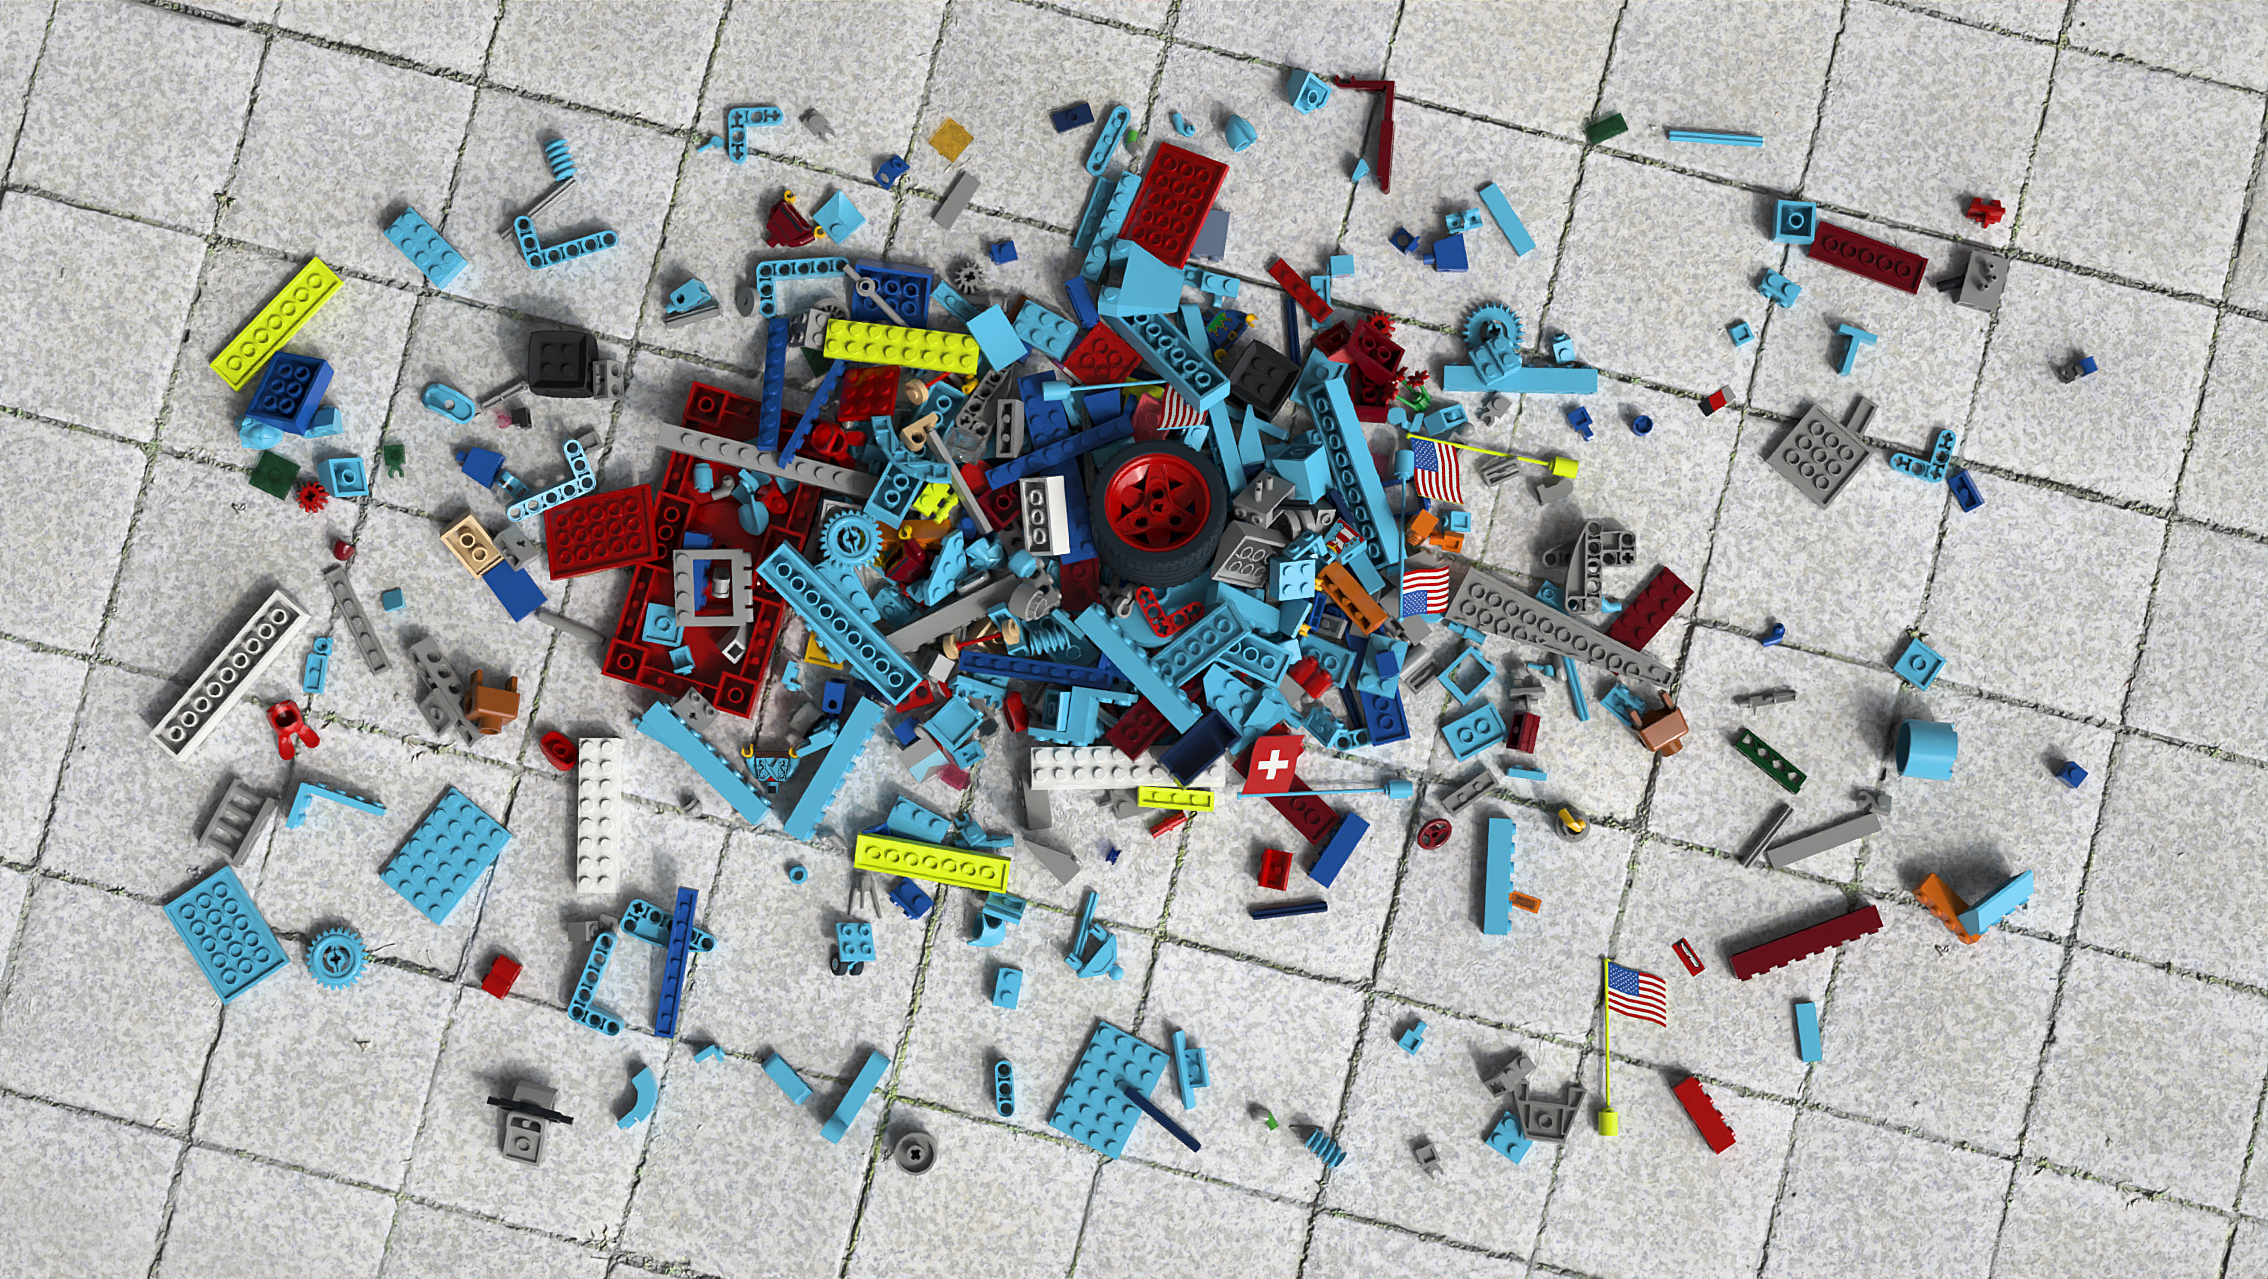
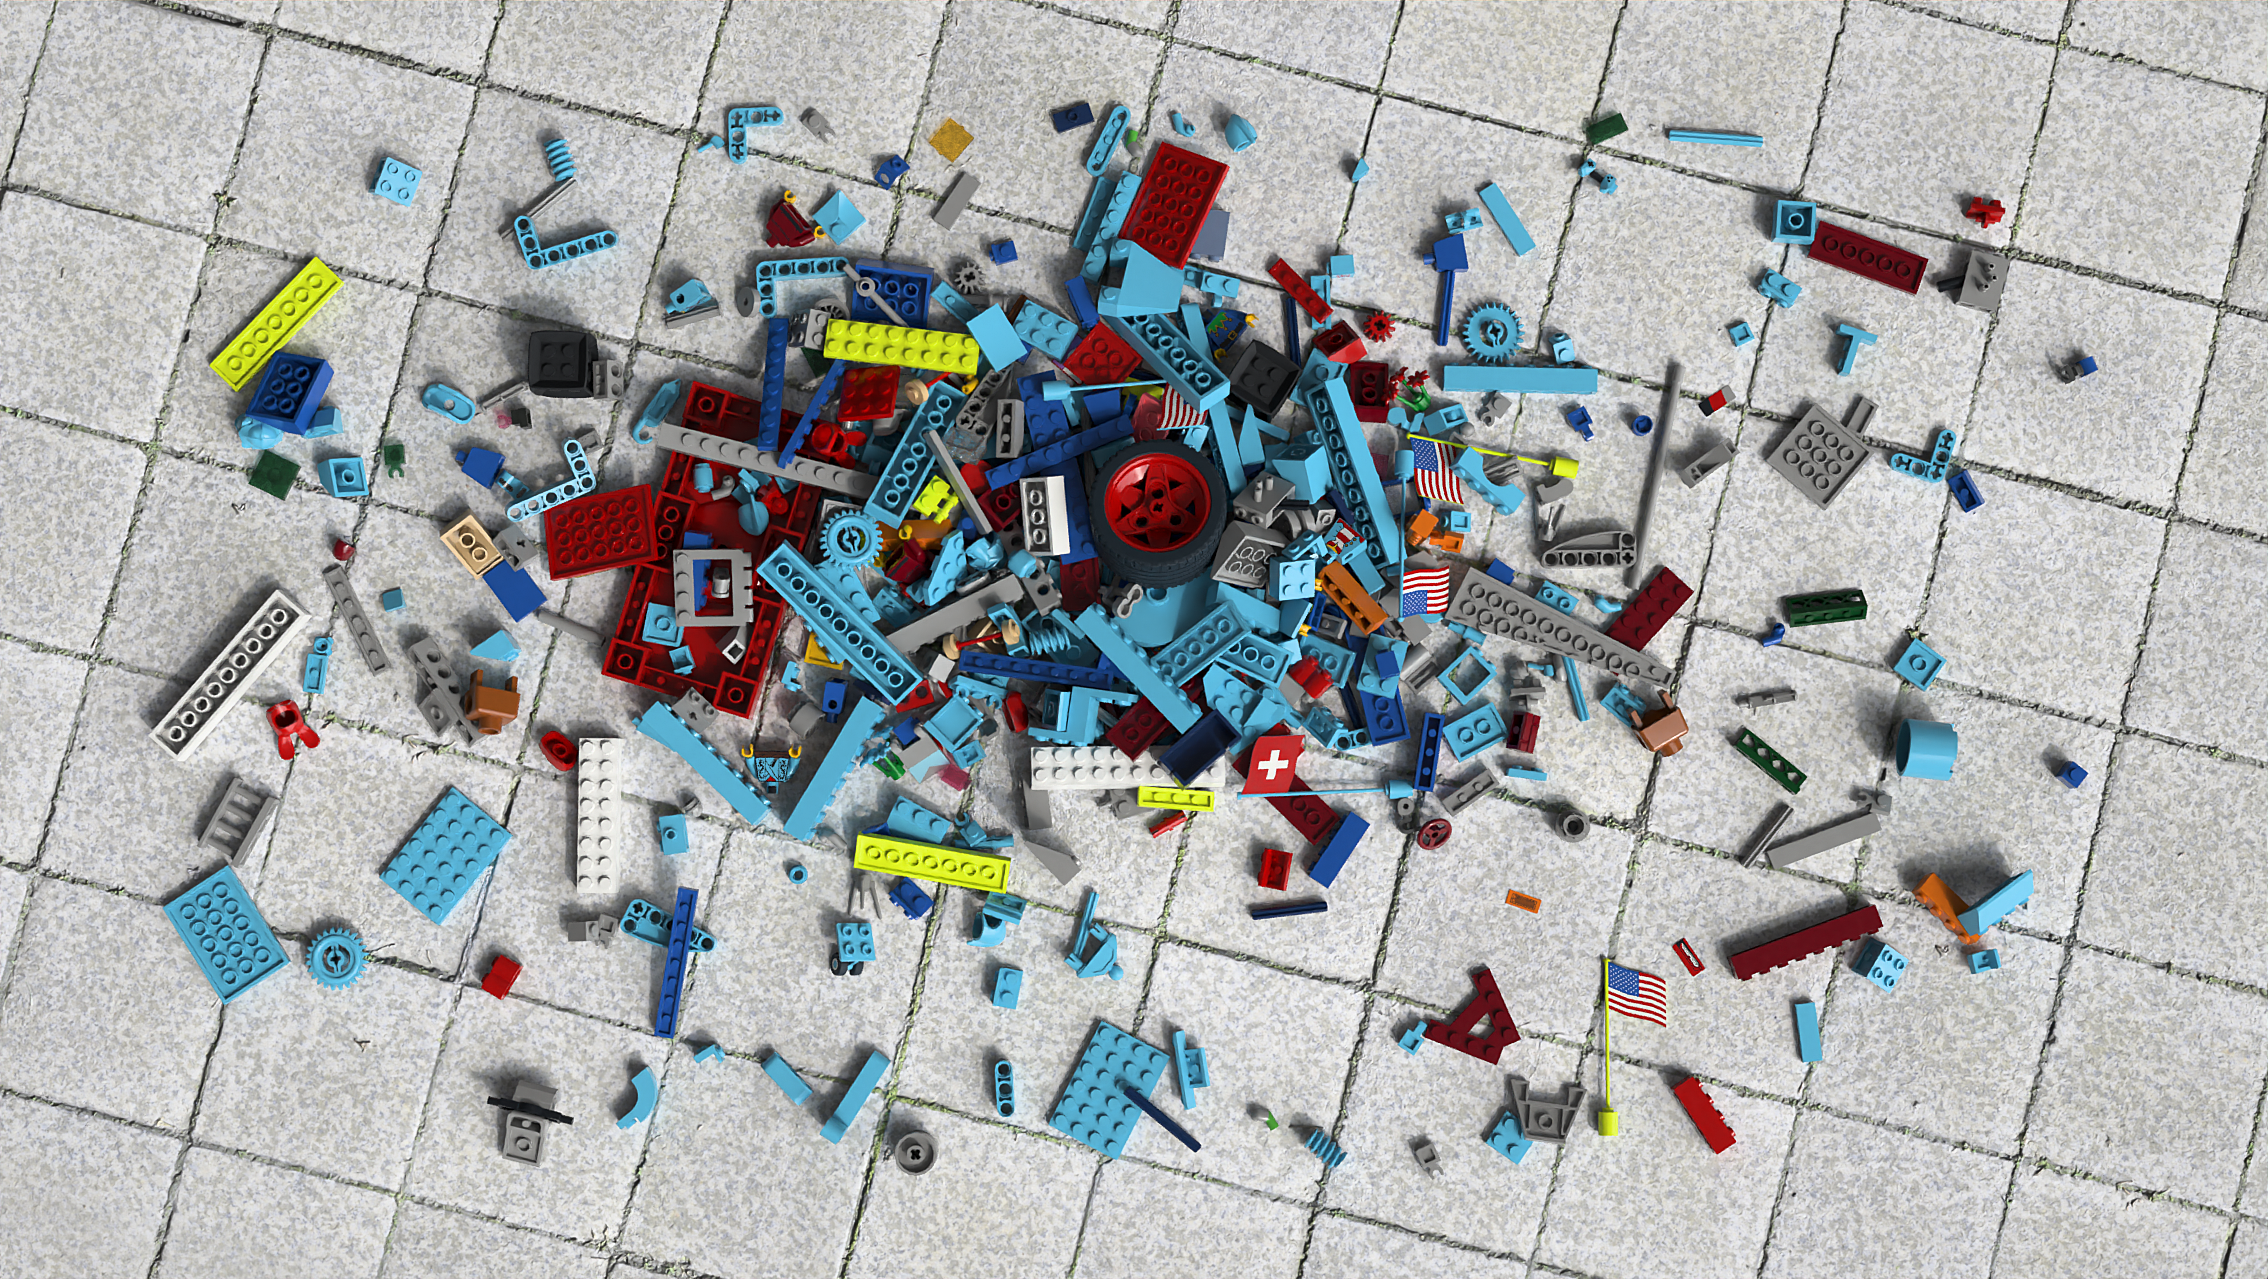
medium azure bracket [285,782,387,829] -> none
red gear [295,481,329,513] -> none
medium azure brick [383,207,469,290] -> none
medium azure beam [568,930,625,1036] -> none
medium azure plate [796,719,843,758] -> none
medium azure tile [871,415,952,484] -> none
tan plate [899,412,938,452] -> none
light grey piece [1009,583,1047,621] -> none
clear blue bush [1105,846,1122,865] -> none
red beam [1134,586,1205,638] -> none
medium azure slope [1286,69,1332,115] -> none
dark red hinge [1335,75,1396,195] -> none
dark red slope [1346,318,1405,387] -> none
blue bracket [1390,228,1420,256] -> none
medium azure plate [1468,333,1522,387] -> none
medium azure brick [1483,818,1516,935] -> none
light grey bracket [1483,1052,1536,1098] -> none
yellow arm [1558,808,1586,832] -> none
light grey beam [1562,519,1603,615] -> none
none -> medium azure bracket [368,157,422,207]
none -> medium azure slope [469,629,522,662]
none -> medium azure plate [632,378,681,444]
none -> medium azure brick [657,814,690,855]
none -> plant [859,726,906,781]
none -> leg [1396,798,1421,834]
none -> blue brick [1413,712,1445,792]
none -> dark red plate [1424,968,1521,1065]
none -> blue axle [1437,271,1455,346]
none -> medium azure arch [1449,446,1526,517]
none -> blue brick [1484,558,1515,586]
none -> light grey plant [1534,496,1566,542]
none -> medium azure piece [1578,158,1618,195]
none -> light grey piece [1627,365,1686,590]
none -> light grey arch [1679,437,1740,489]
none -> dark green fence [1786,590,1868,628]
none -> medium azure bracket [1851,937,1909,993]
none -> medium azure bracket [1966,949,2001,974]

